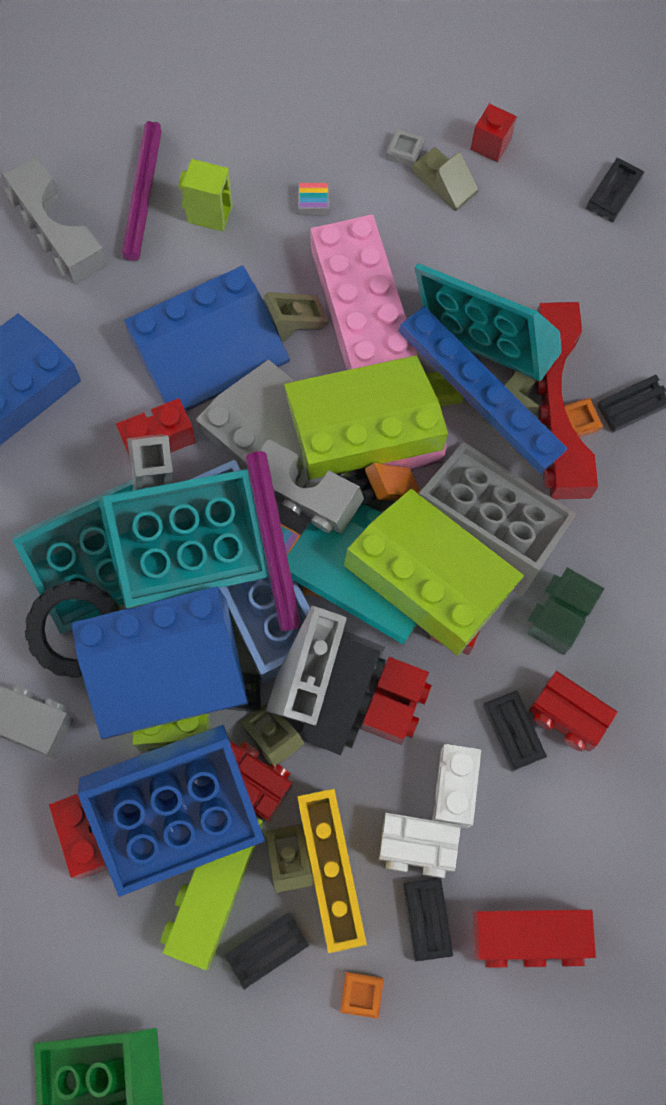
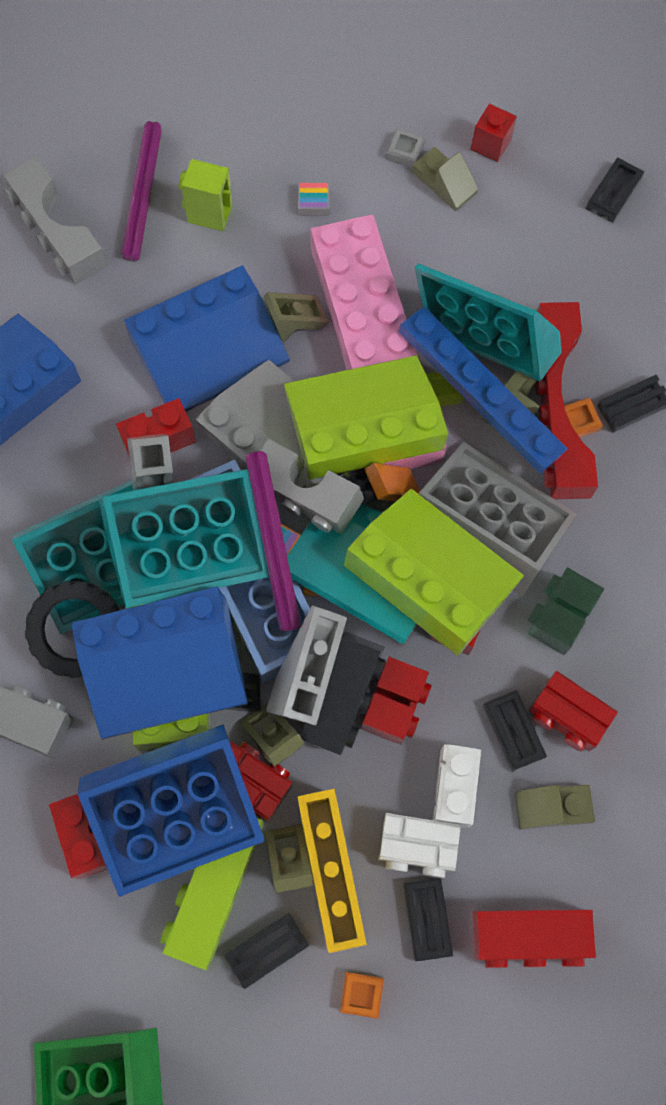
none -> olive slope [515,785,595,830]

